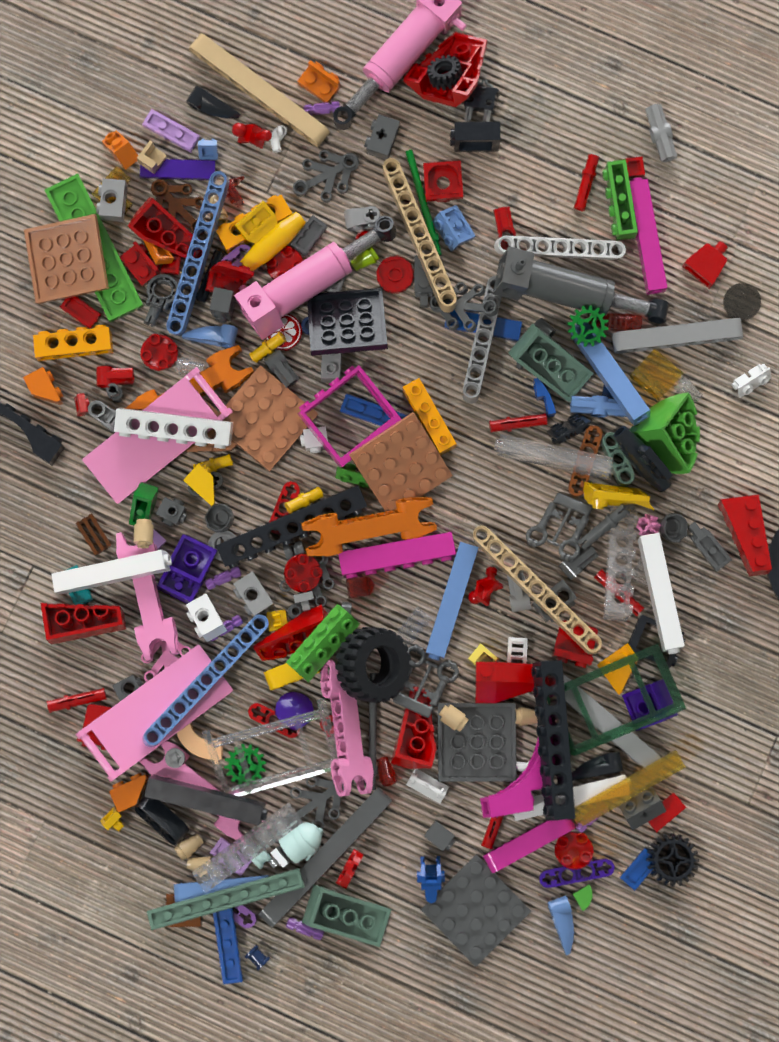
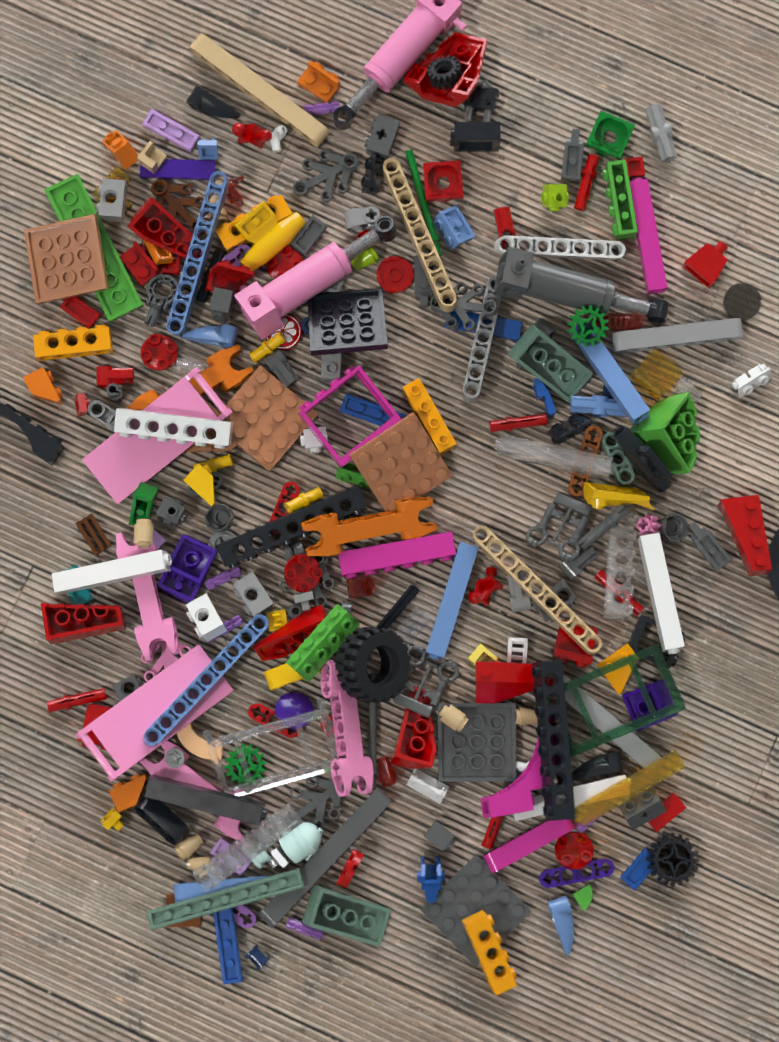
none -> black hinge [361,153,384,195]
none -> black axle [377,585,419,629]
none -> light orange brick [461,910,517,996]
none -> lime brick [540,184,569,211]
none -> dark grey hinge [561,129,584,182]
none -> green piece [585,111,635,160]

